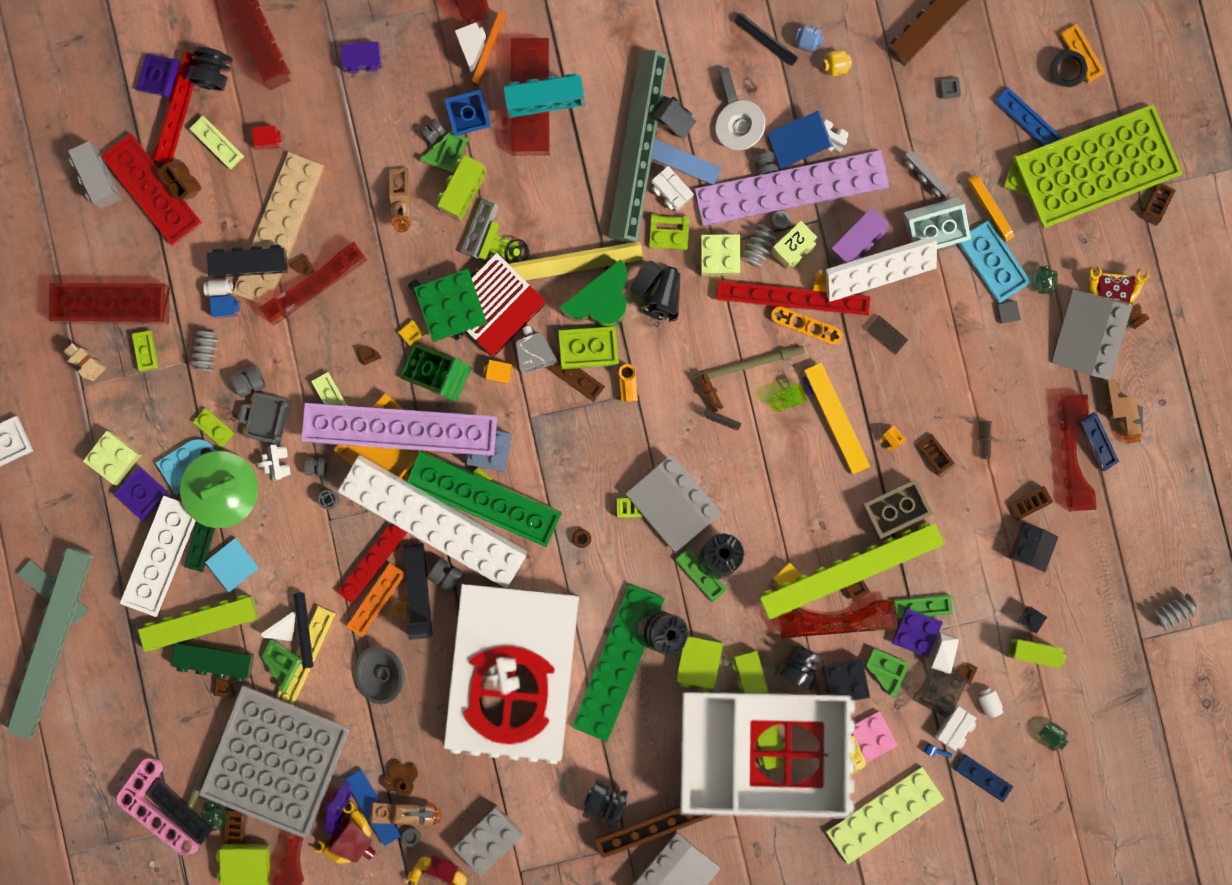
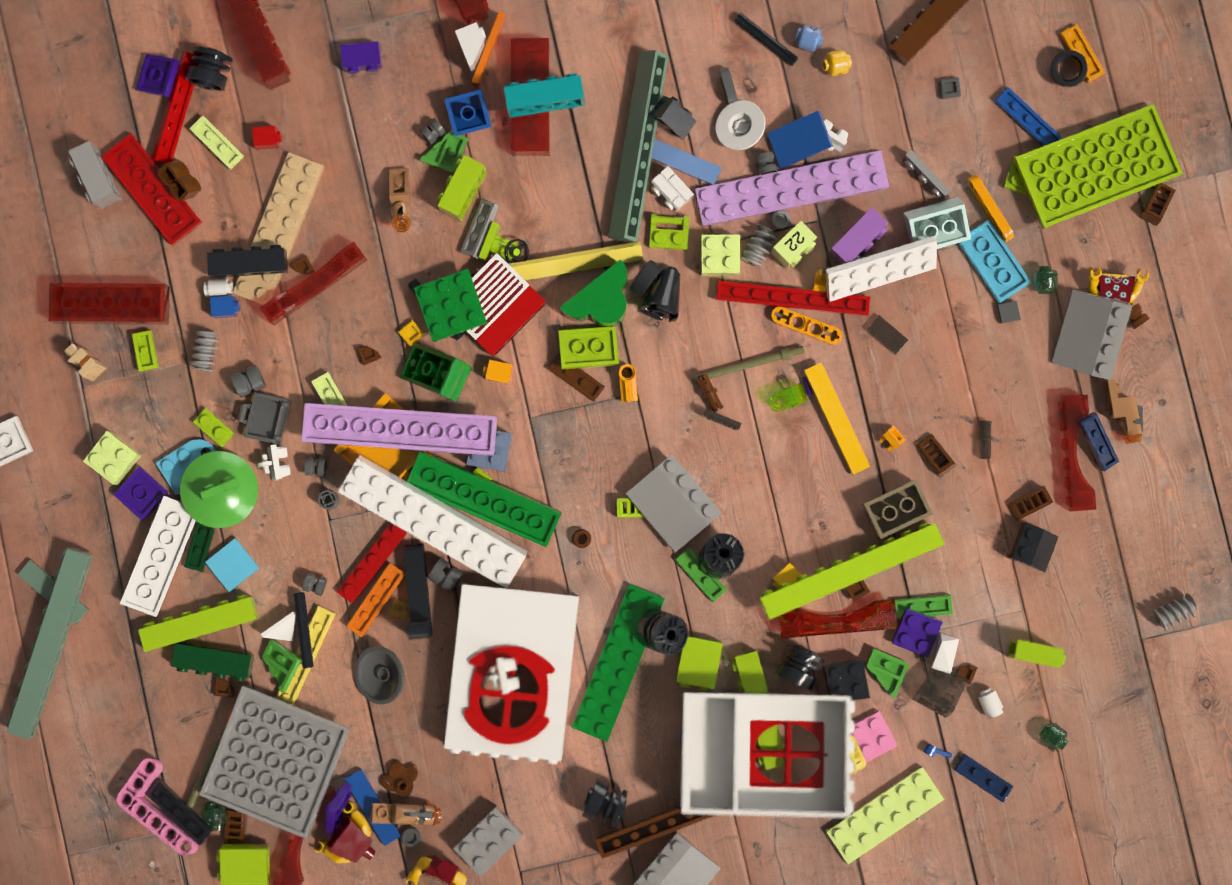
light grey torso [516,326,559,375] -> none
white brick [934,705,977,751] -> none
black brick [1017,606,1048,633] -> none
none -> dark grey wheel [302,572,327,596]

